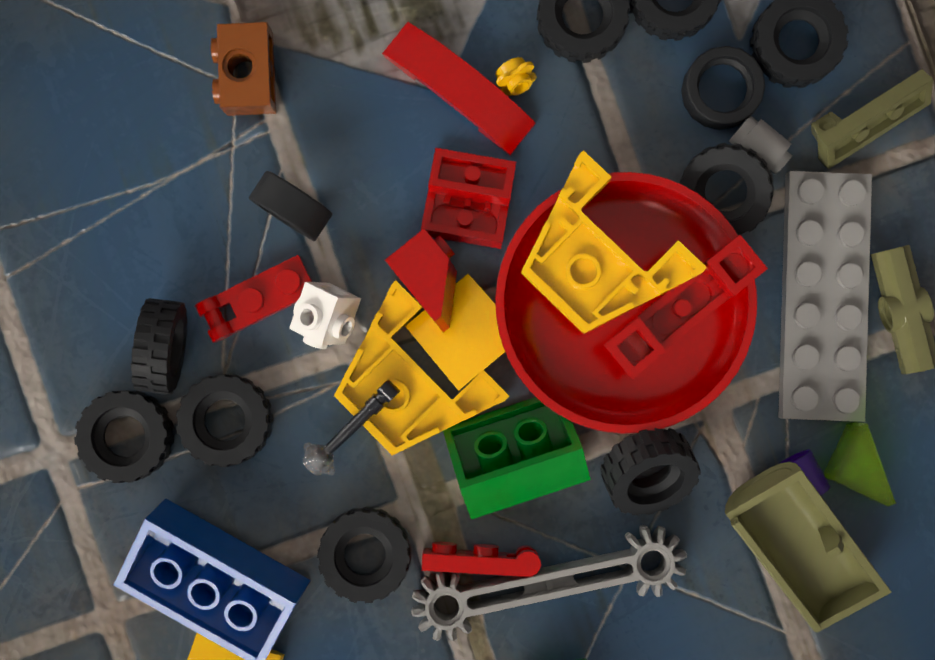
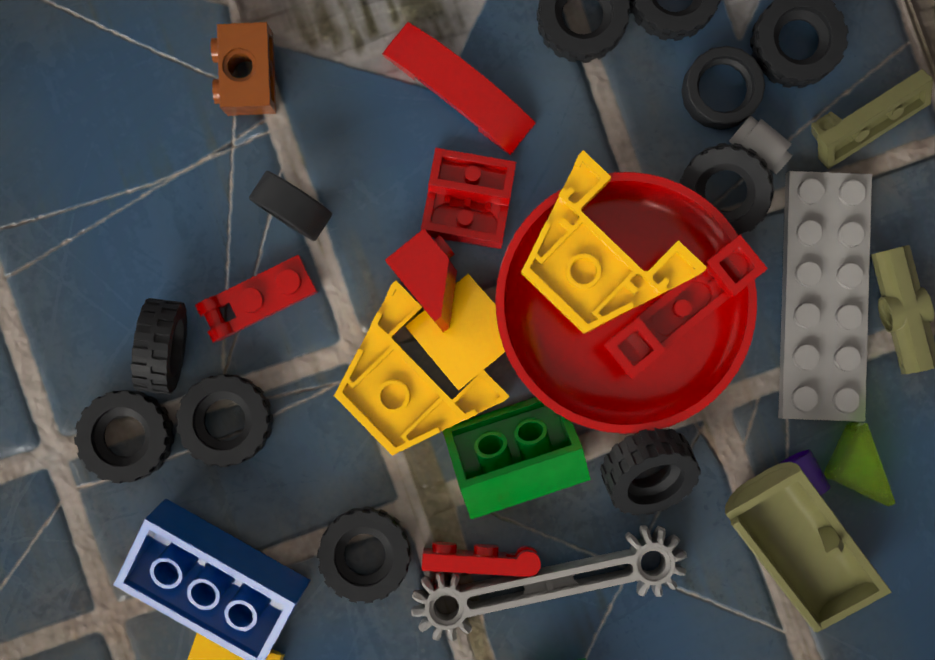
white brick [289,282,361,349] -> none
black piece [302,379,400,476] -> none
yellow plate [495,57,537,96] -> none

